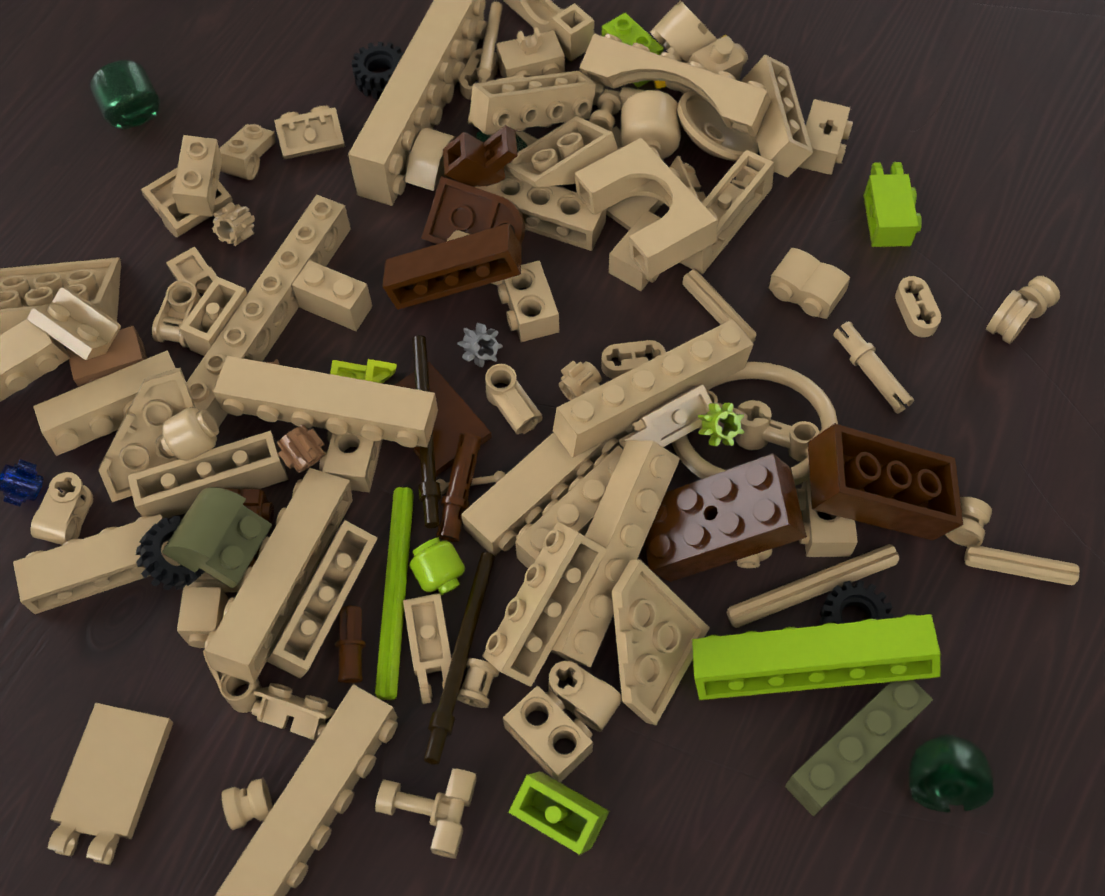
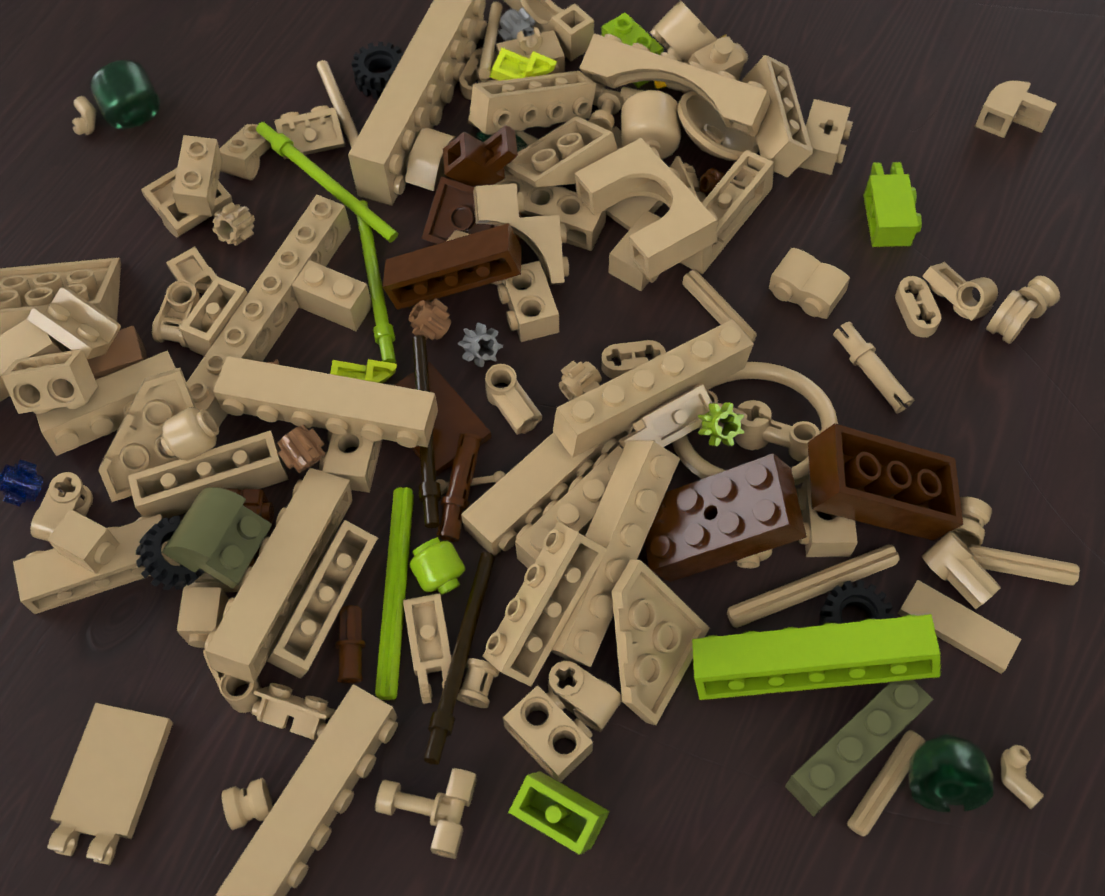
none -> tan brick [1,349,98,414]
none -> tan brick [47,509,119,574]
none -> tan arm [72,96,97,135]
none -> lime bar [256,122,398,243]
none -> tan bar [316,60,359,148]
none -> lime bar [357,200,396,364]
none -> medium nougat gear [409,298,451,340]
none -> tan arch [473,183,569,285]
none -> neon yellow slope [490,48,557,81]
none -> light grey gear [498,8,536,41]
none -> reddish brown plate [699,168,725,197]
none -> tan axle [847,730,926,837]
none -> tan tile [898,580,1022,674]
none -> tan plate [922,262,998,321]
none -> tan piece [922,531,1001,609]
none -> tan brick [975,81,1057,138]
none -> tan arm [1000,745,1044,809]

